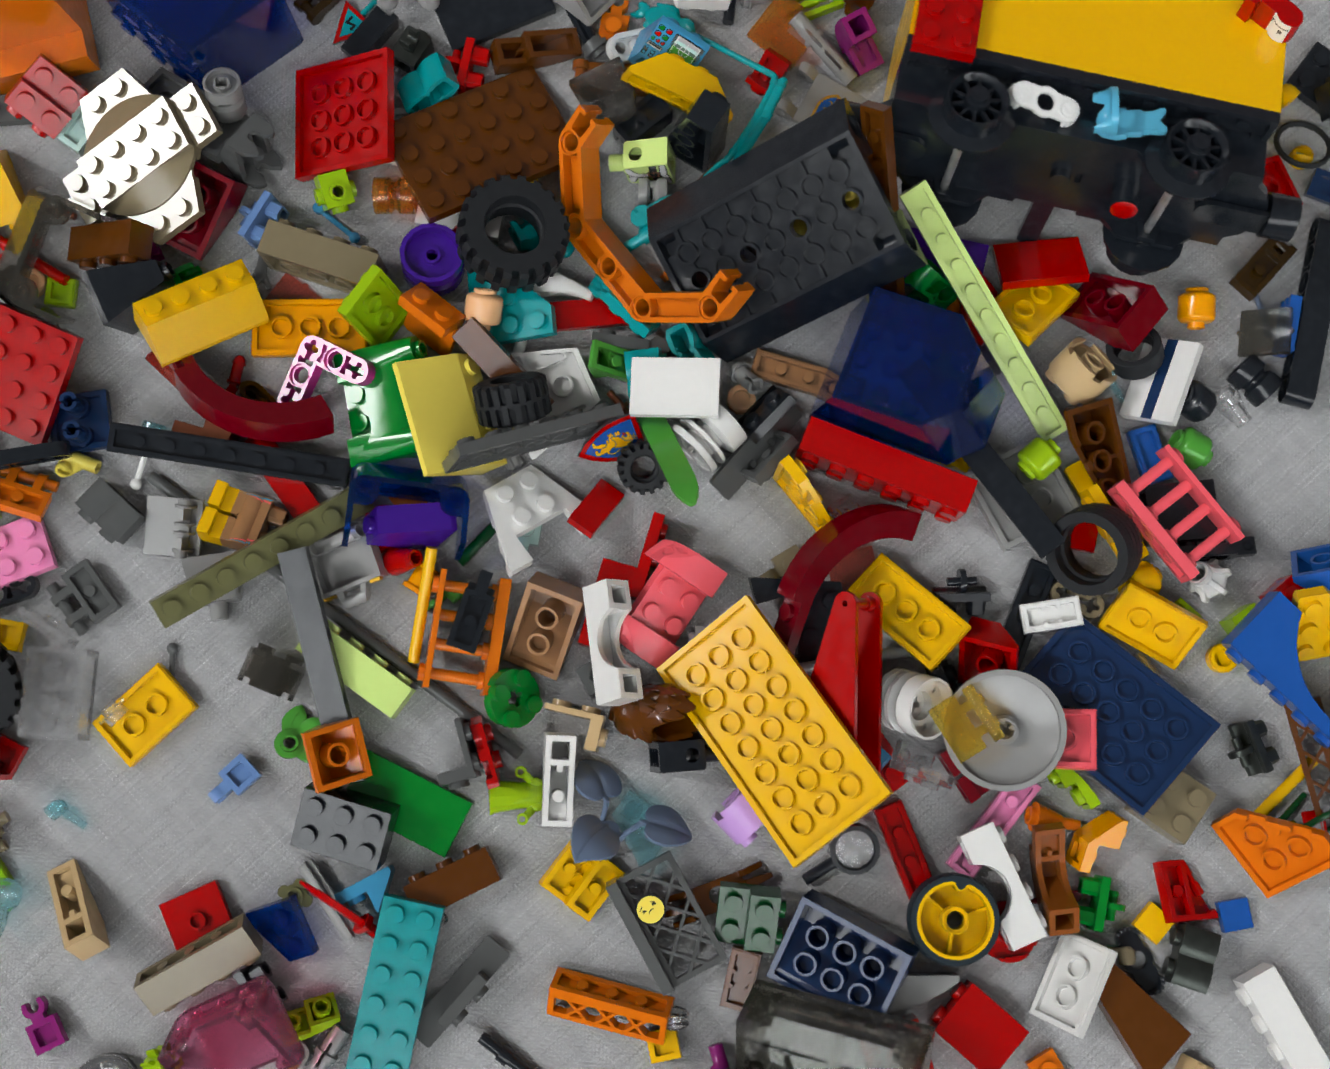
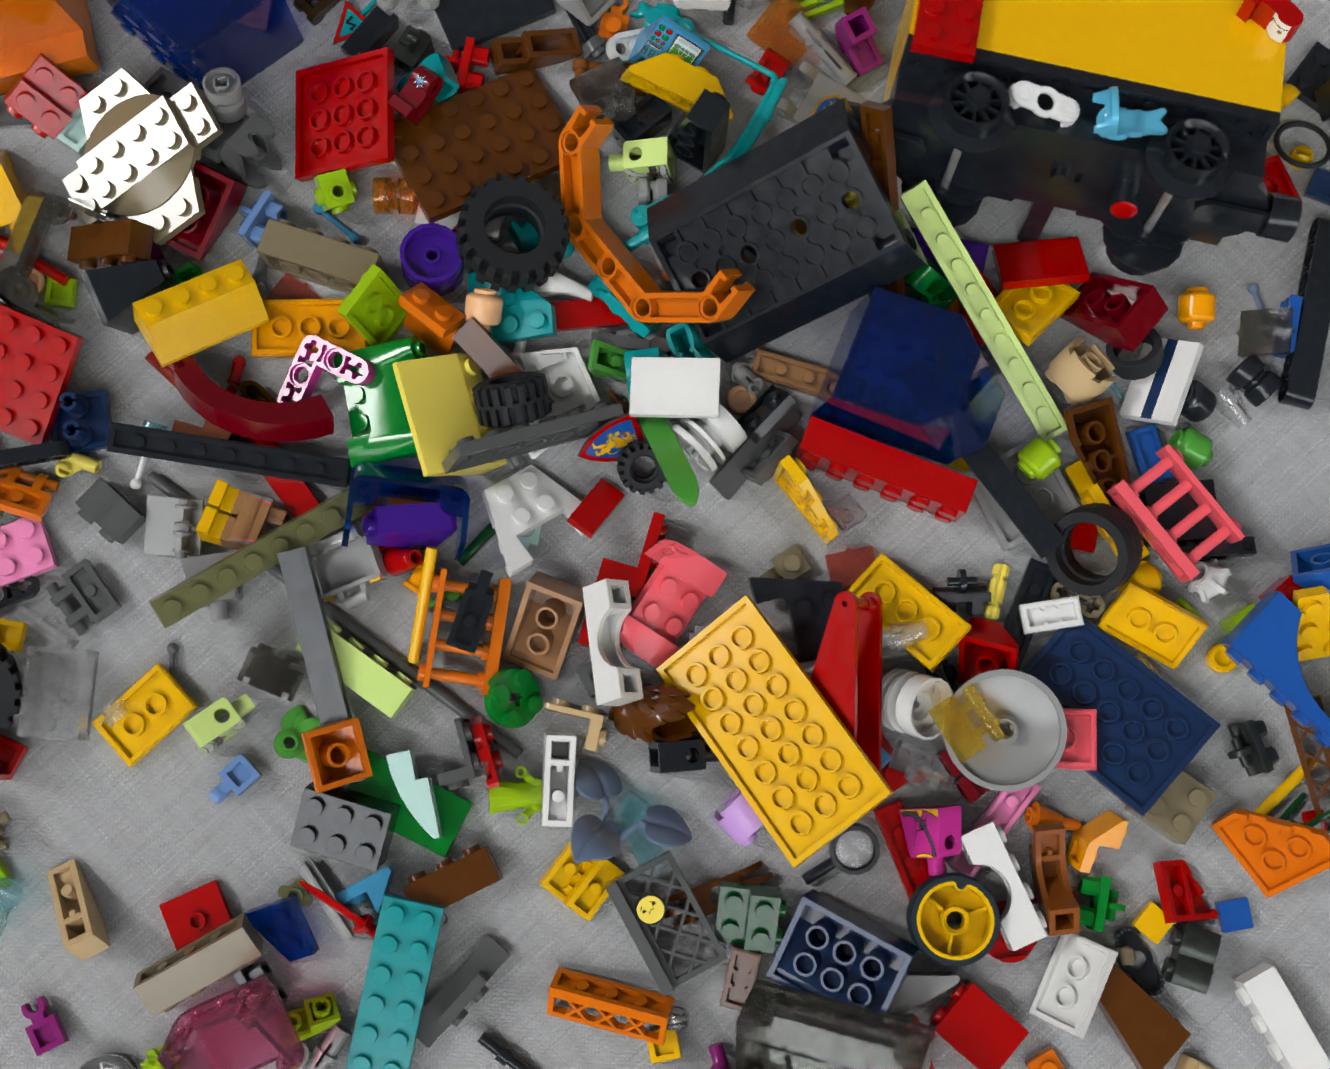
clear light blue hand [44,800,88,829] -> none
dark red arch [774,504,922,656] -> none
lime slope [1047,769,1101,809] -> none
dark brown plate [1228,239,1298,302] -> none
none -> yellowish green torso [183,693,256,755]
none -> light aqua slope [386,750,443,839]
none -> dark red leg [387,65,443,126]
none -> clear cone [882,620,929,652]
none -> dark pink torso [899,805,961,876]
none -> light yellow axle [982,563,1010,620]

